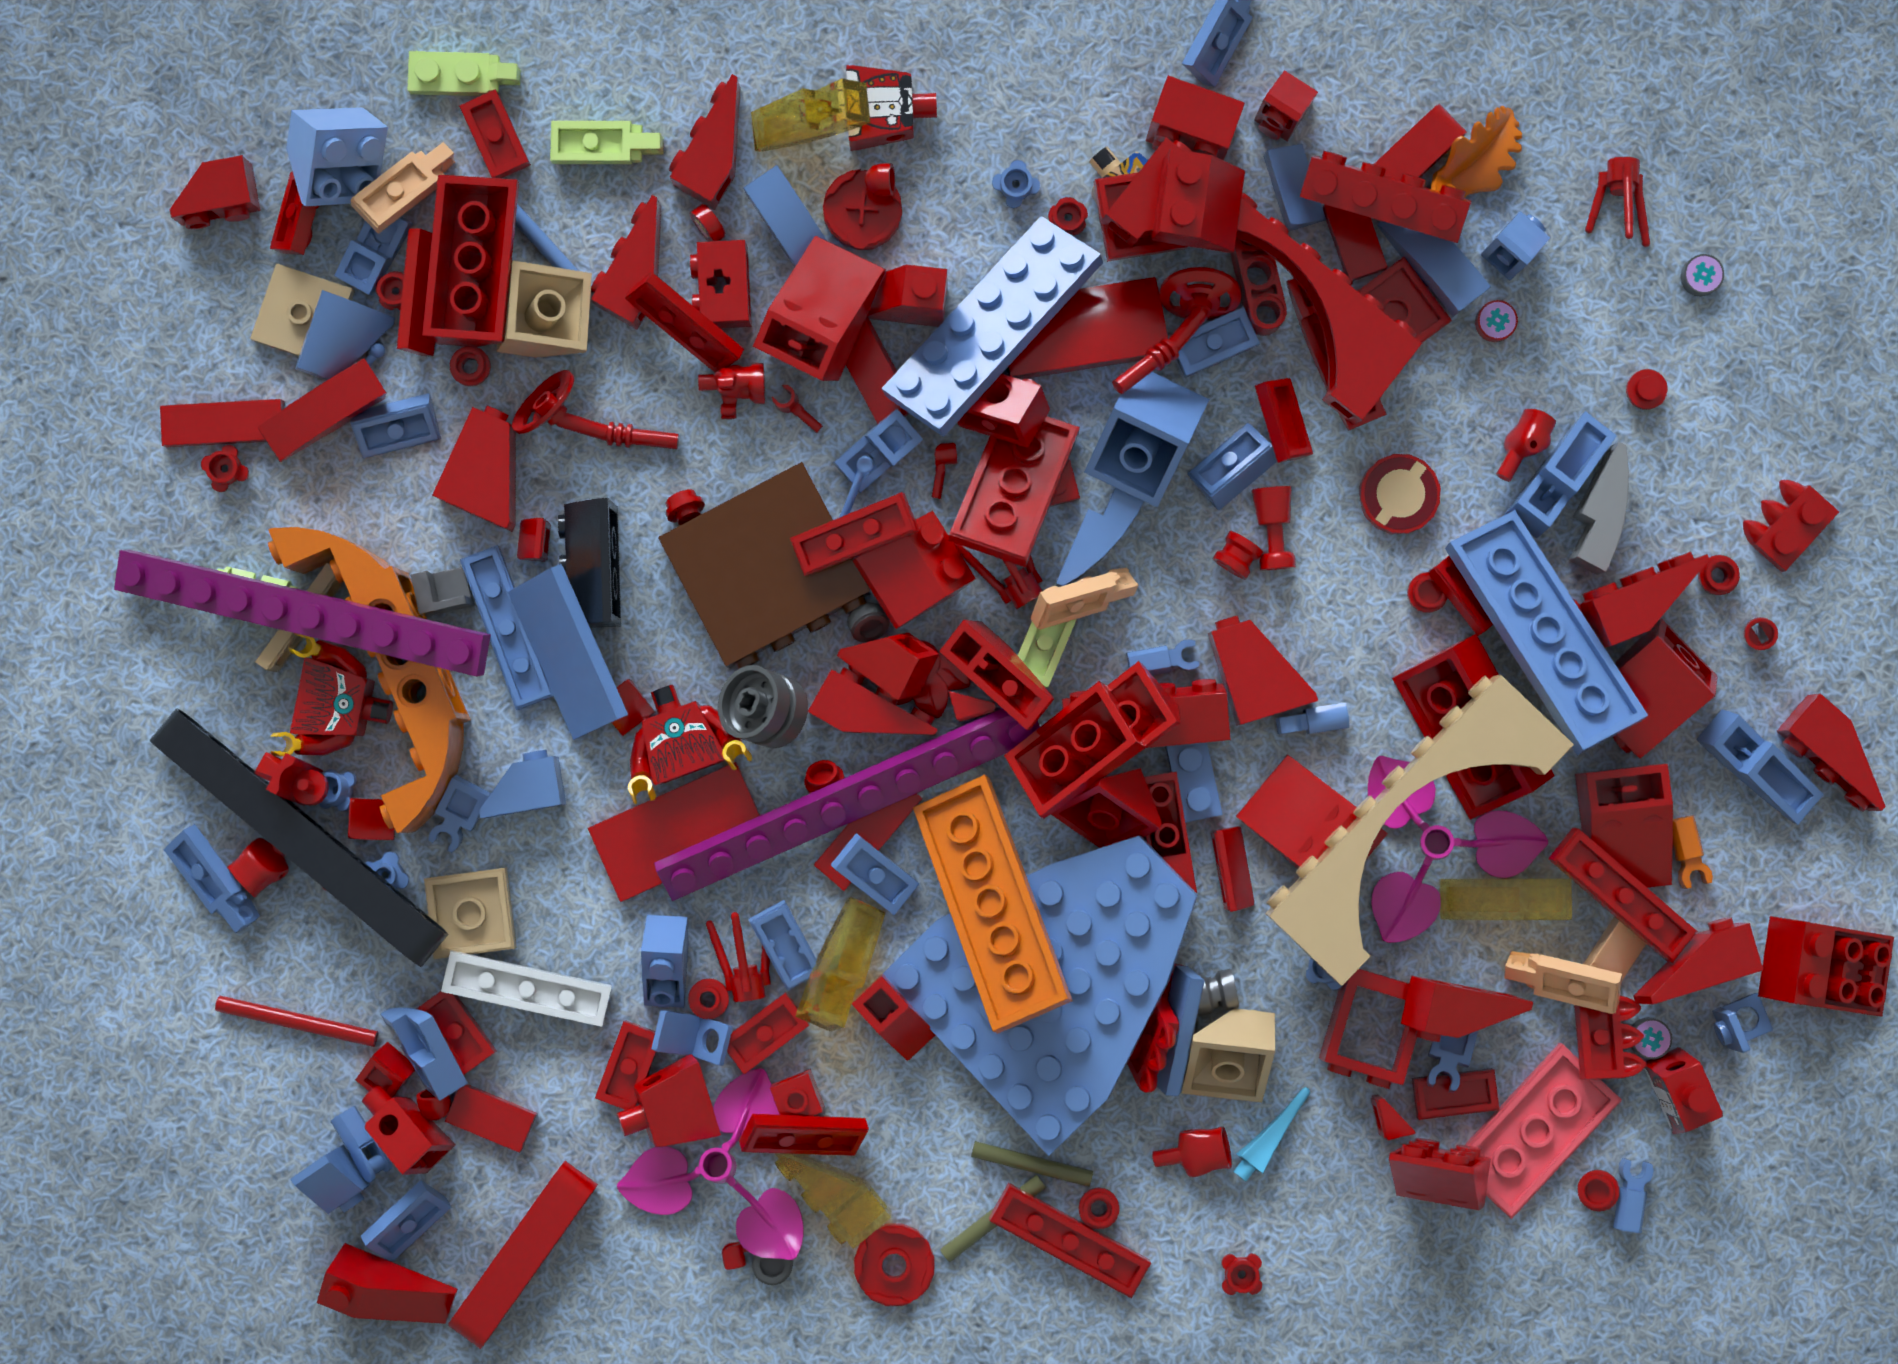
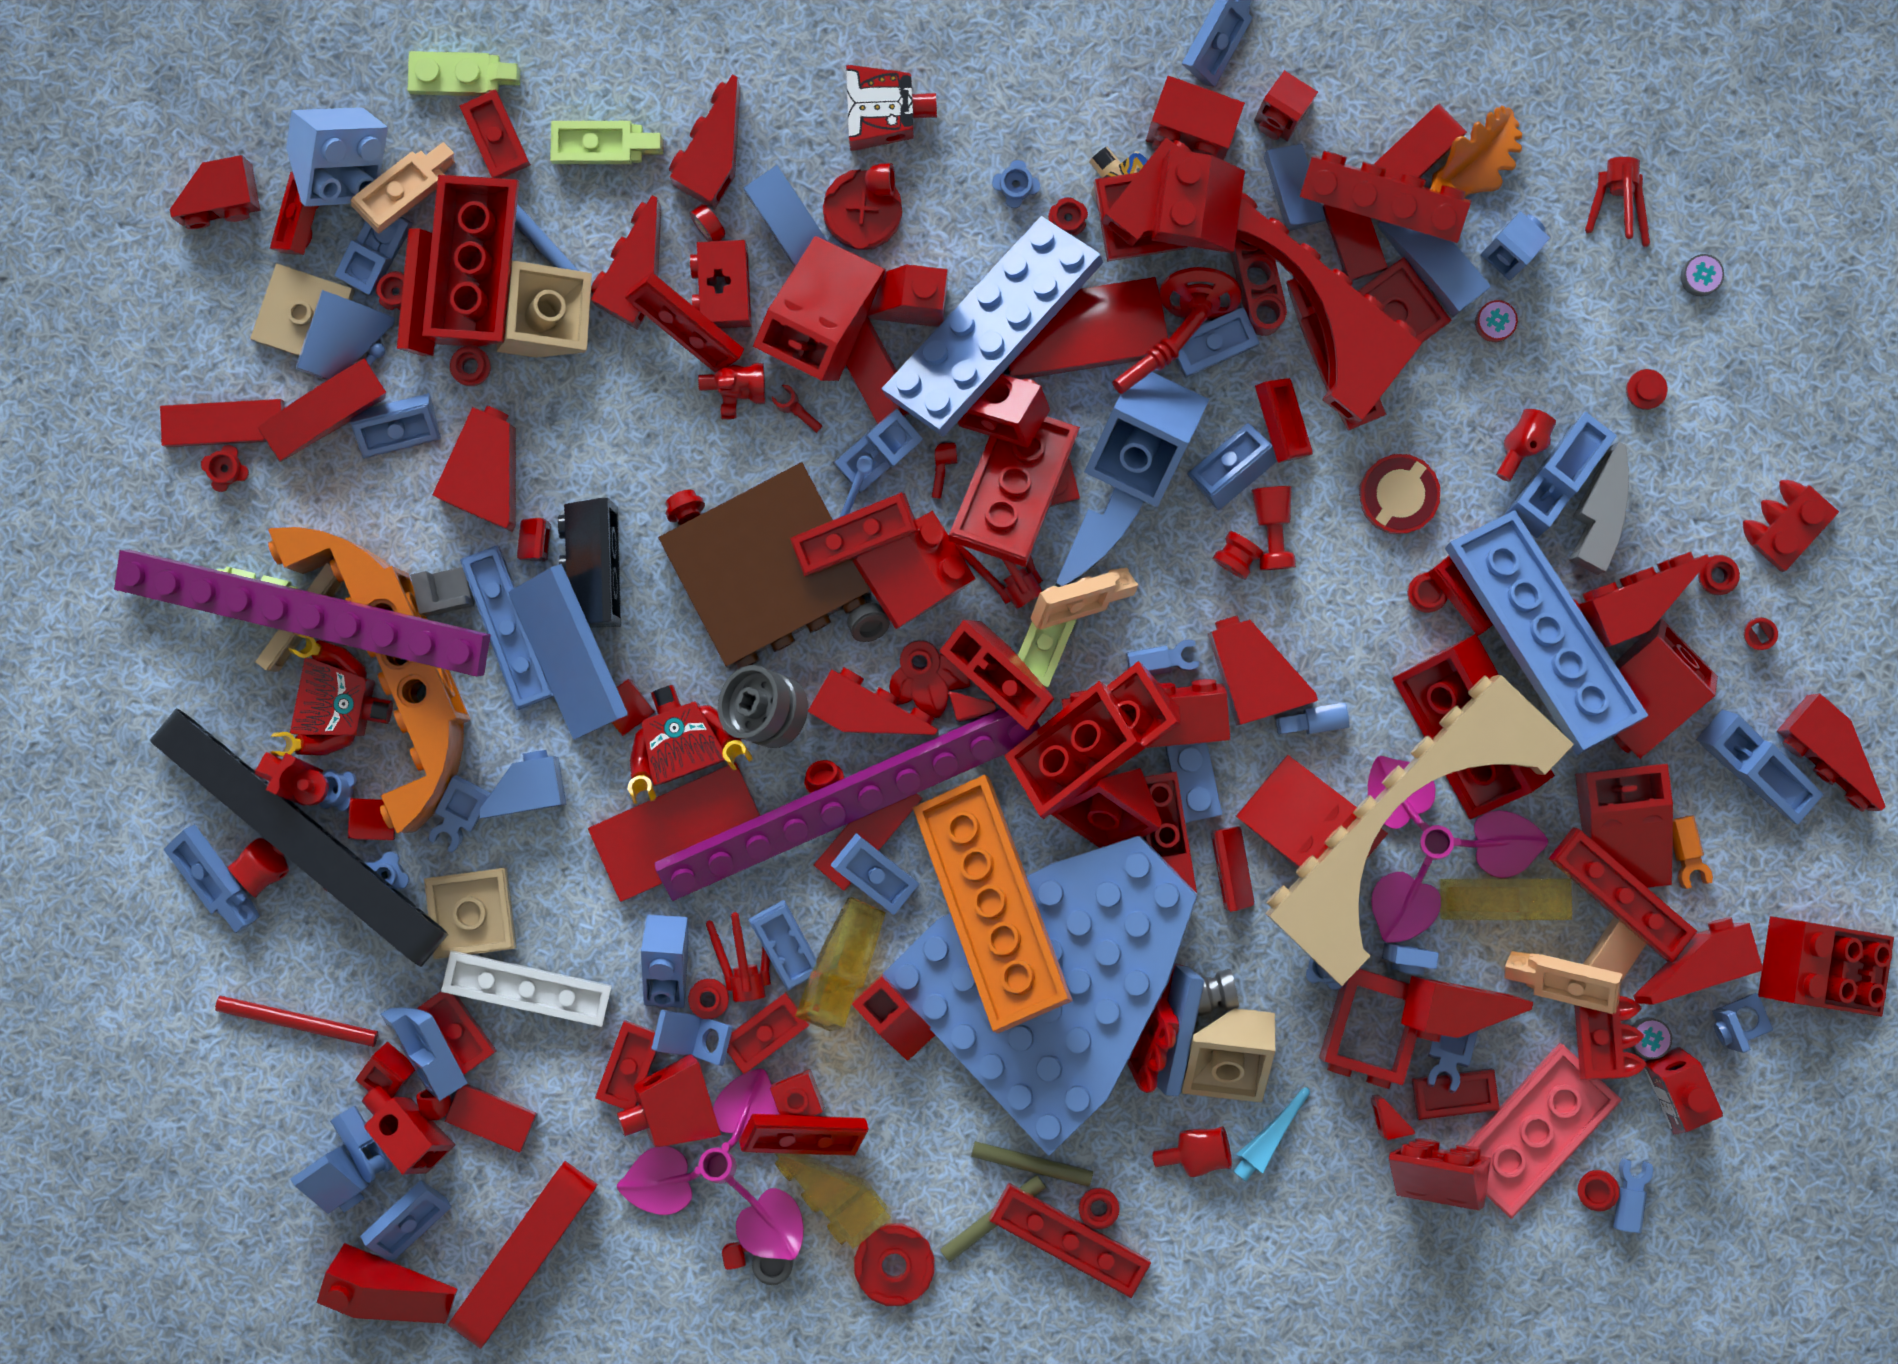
red dish [512,370,679,450] -> none
clear yellow slope [751,78,870,152] -> none
red slope [837,632,939,700] -> none
red plate [1221,1253,1262,1295] -> none
none -> medium blue plate [1382,943,1439,975]

